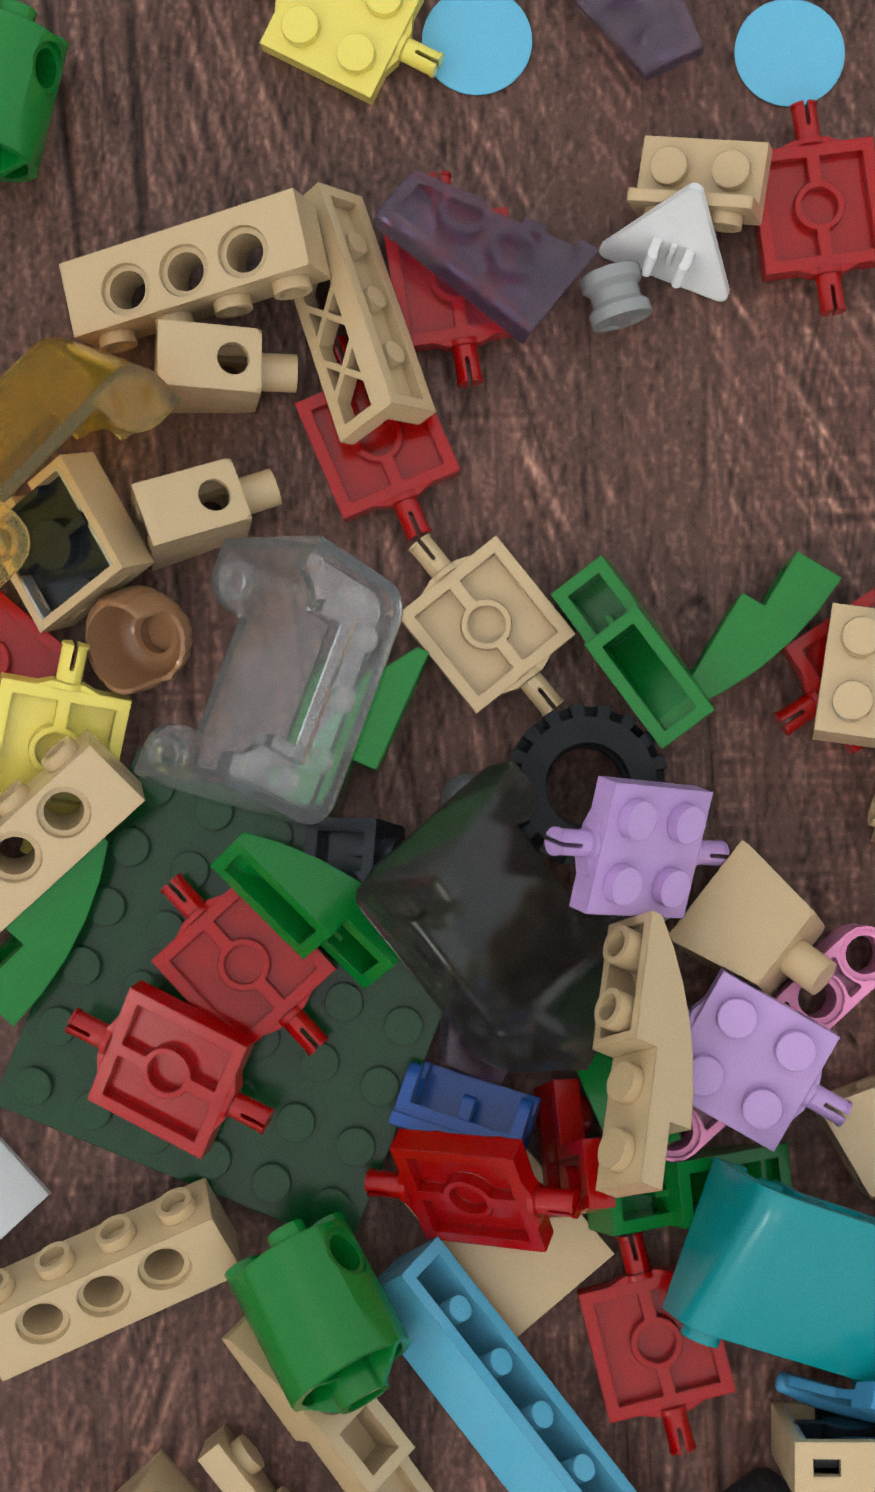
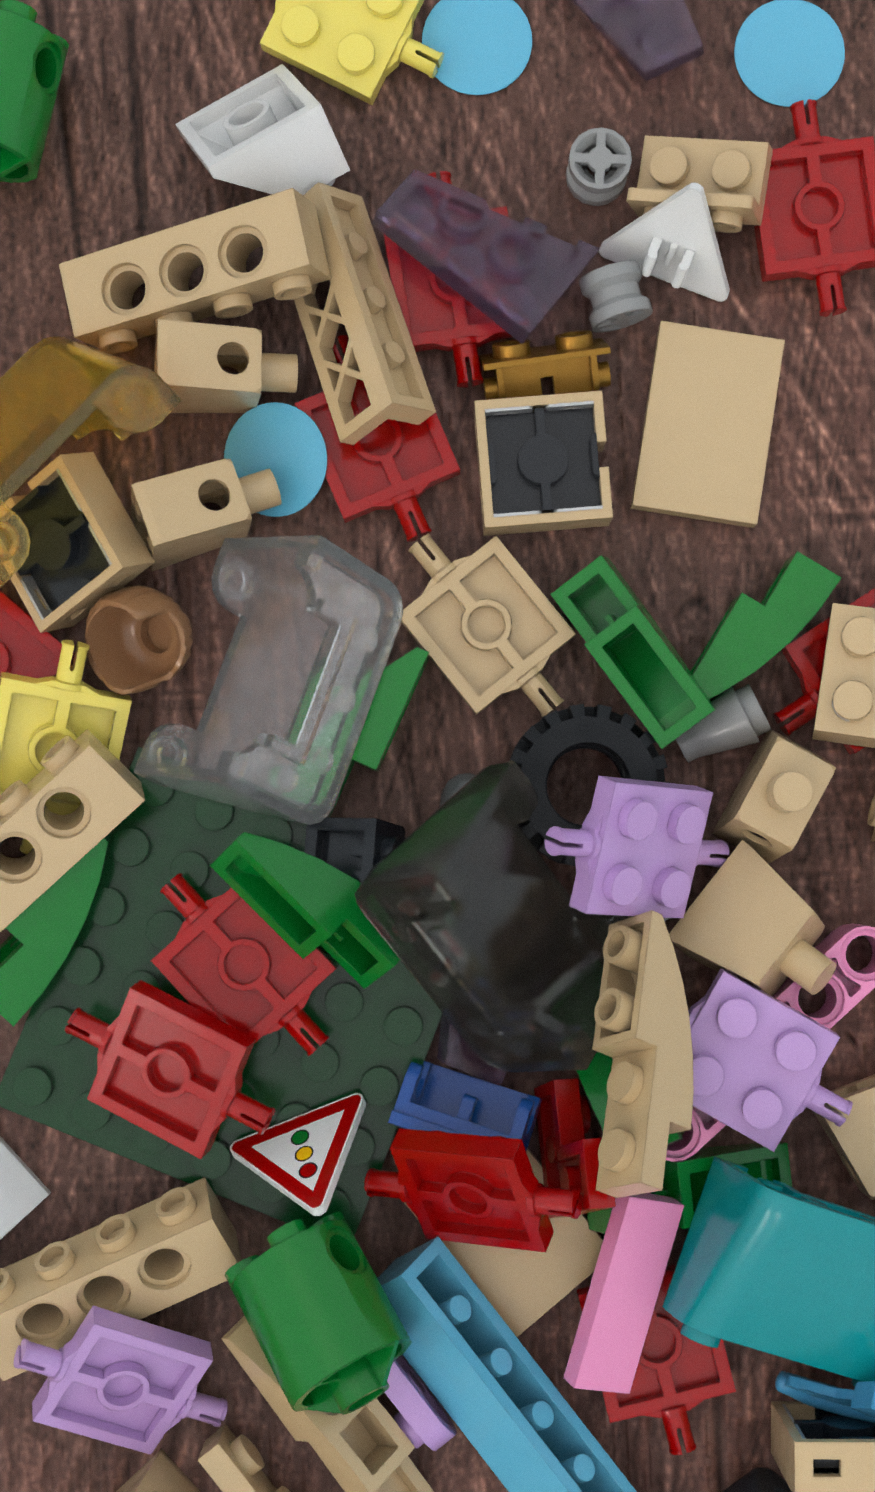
none -> lavender plate [13,1305,228,1455]
none -> white slope [175,64,350,195]
none -> medium azure sticker [224,402,327,517]
none -> piece [230,1093,367,1216]
none -> lavender plate [384,1355,457,1451]
none -> black piece [473,391,613,536]
none -> pearl gold hinge [479,330,611,400]
none -> bright pink tile [563,1193,684,1394]
none -> light grey wheel [565,127,632,206]
none -> tan tile [630,321,785,528]
none -> light grey cone [676,684,772,763]
none -> tan torso [712,730,836,864]

